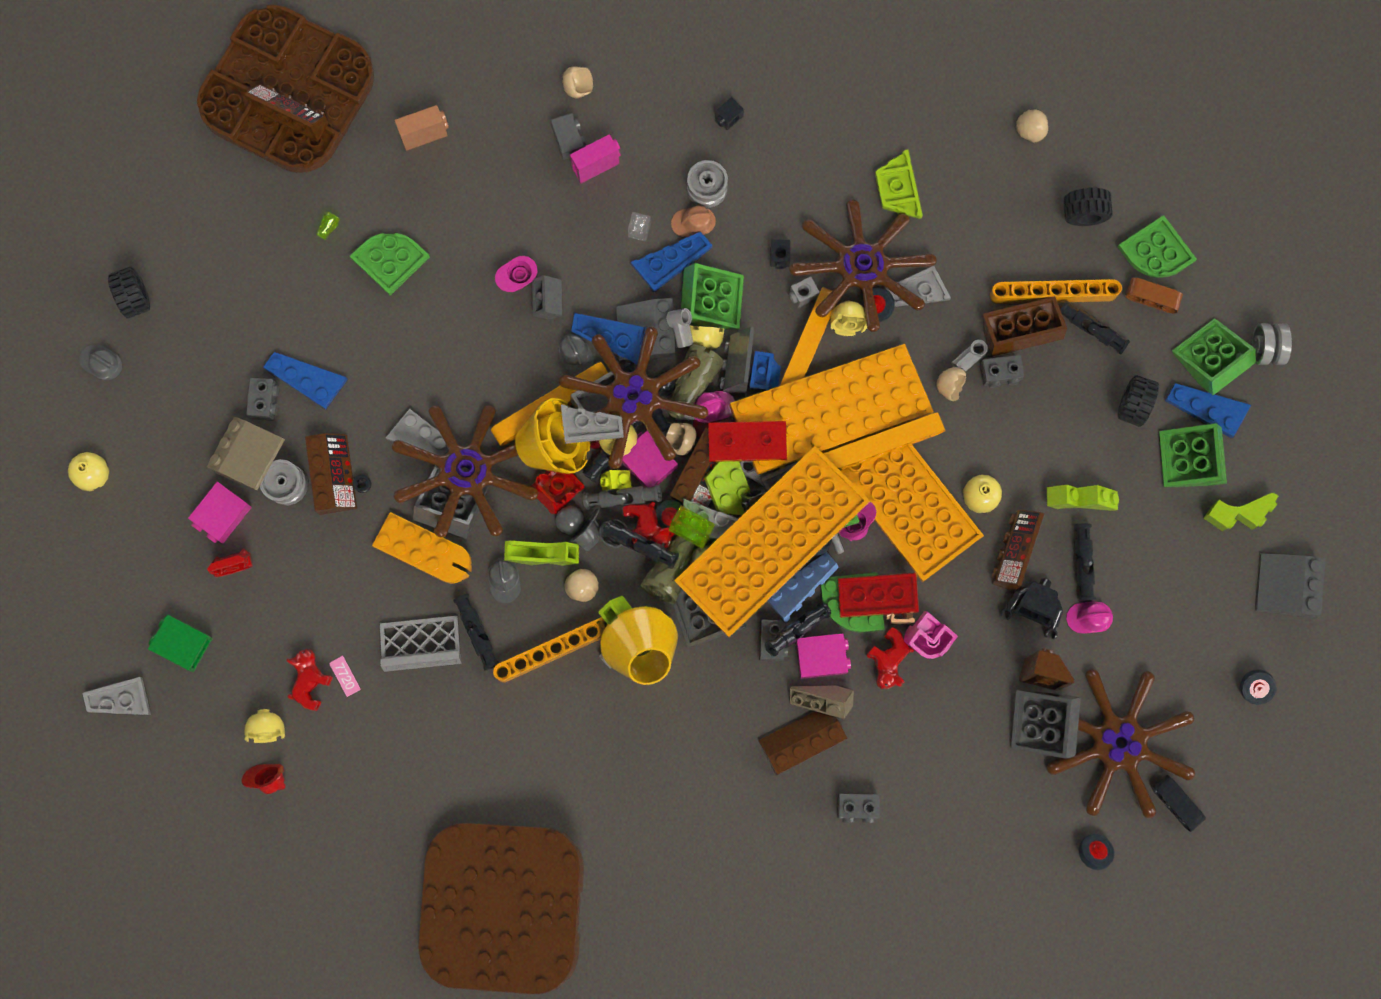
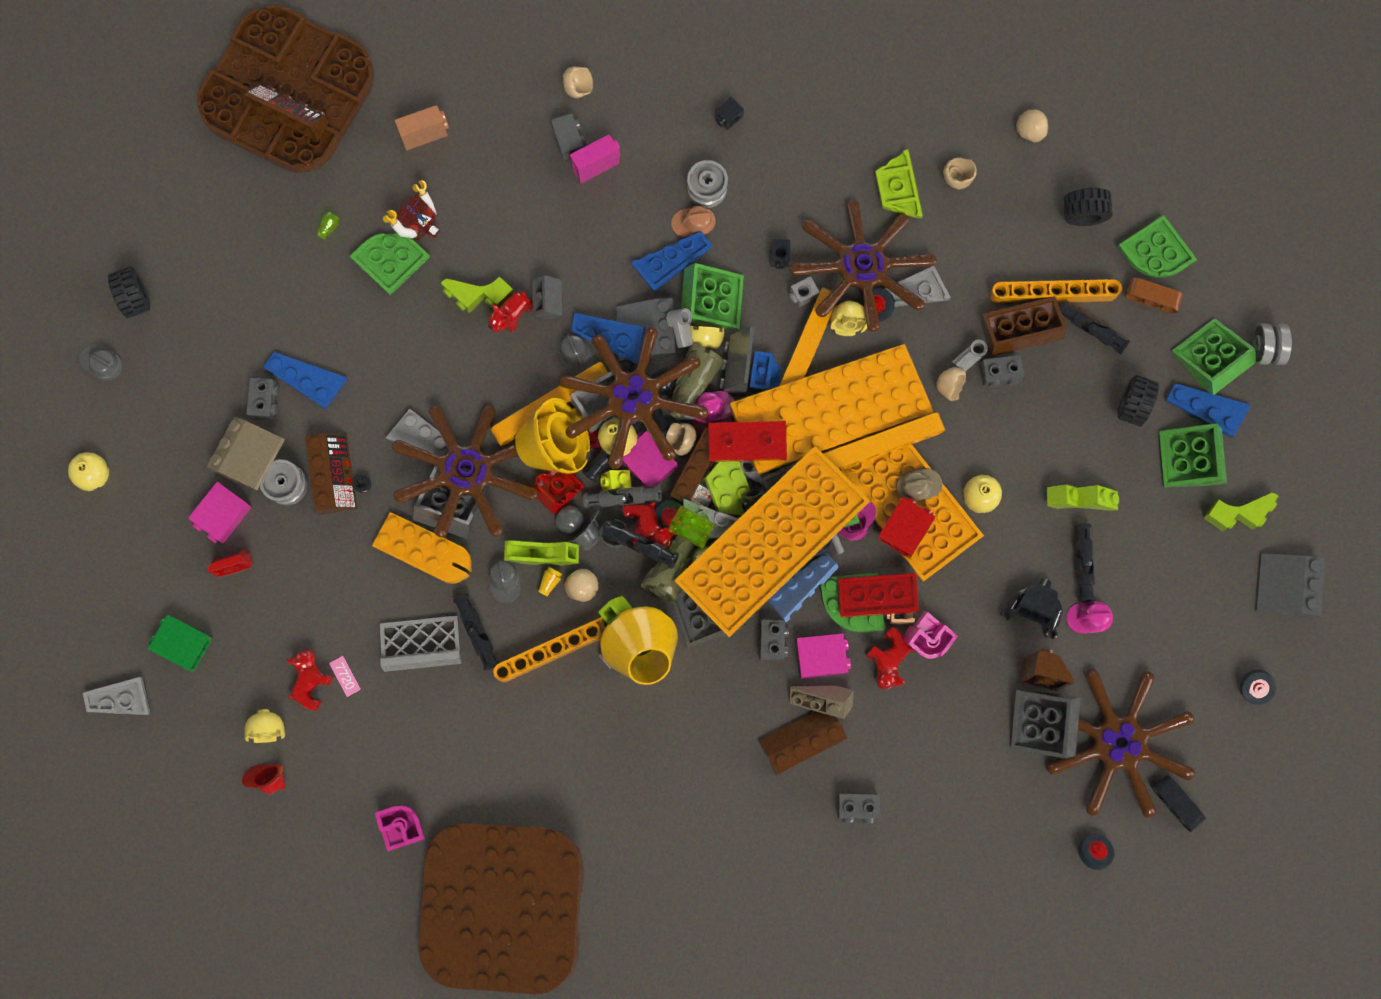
dark pink piece [495,256,537,292] -> none
light grey wing [561,404,624,444] -> none
clear brick [628,212,651,241] -> none
black piece [764,602,831,657] -> none
slope [991,509,1044,592] -> none
none -> dark pink brick [375,806,425,852]
none -> torso [383,180,440,240]
none -> lime arch [441,277,514,313]
none -> red animal [488,291,533,333]
none -> yellow cone [538,567,562,597]
none -> red brick [877,497,936,559]
none -> dark tan piece [897,469,943,502]
none -> tan hair [943,158,977,190]

